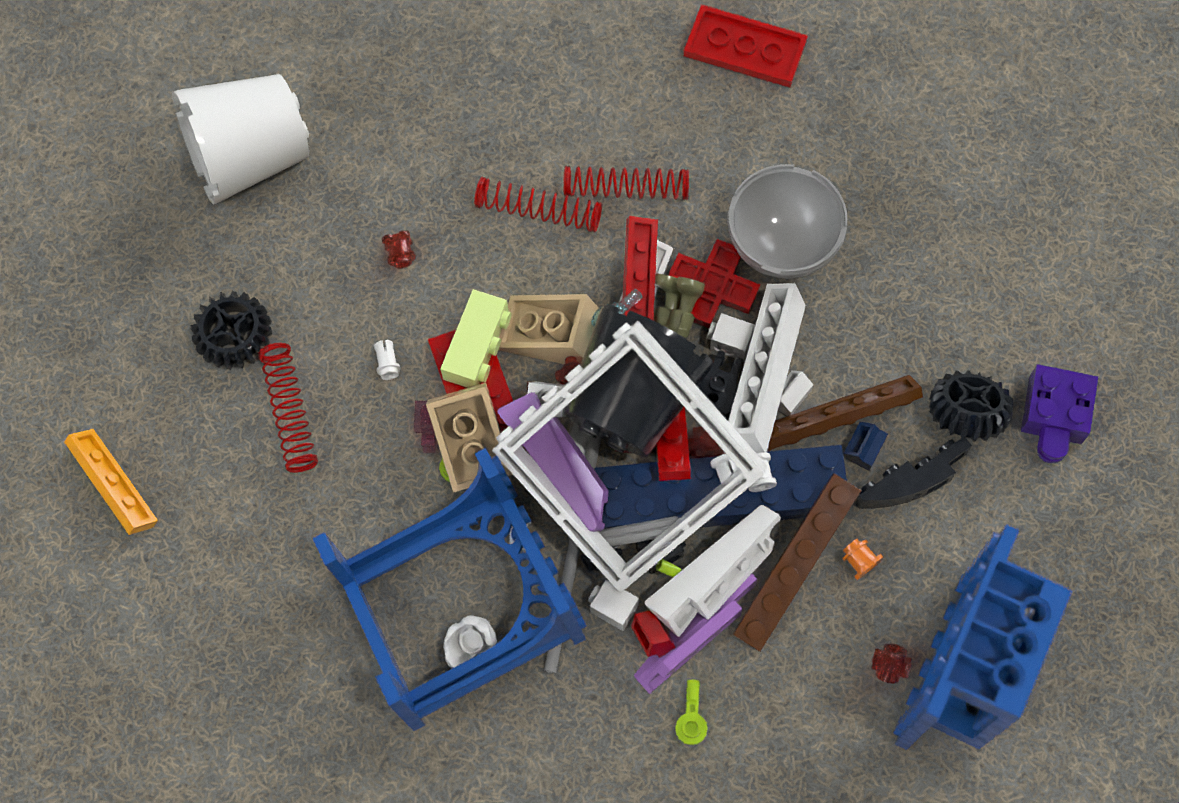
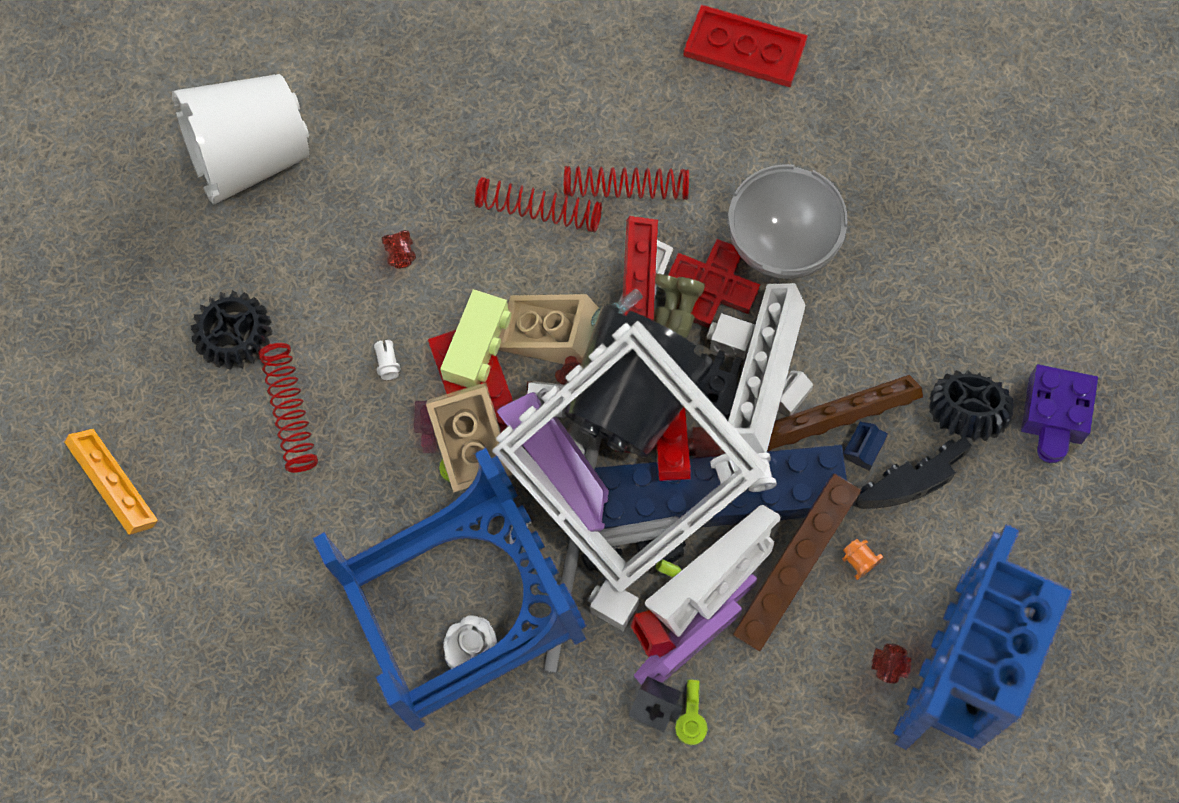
none -> black brick [629,676,683,732]

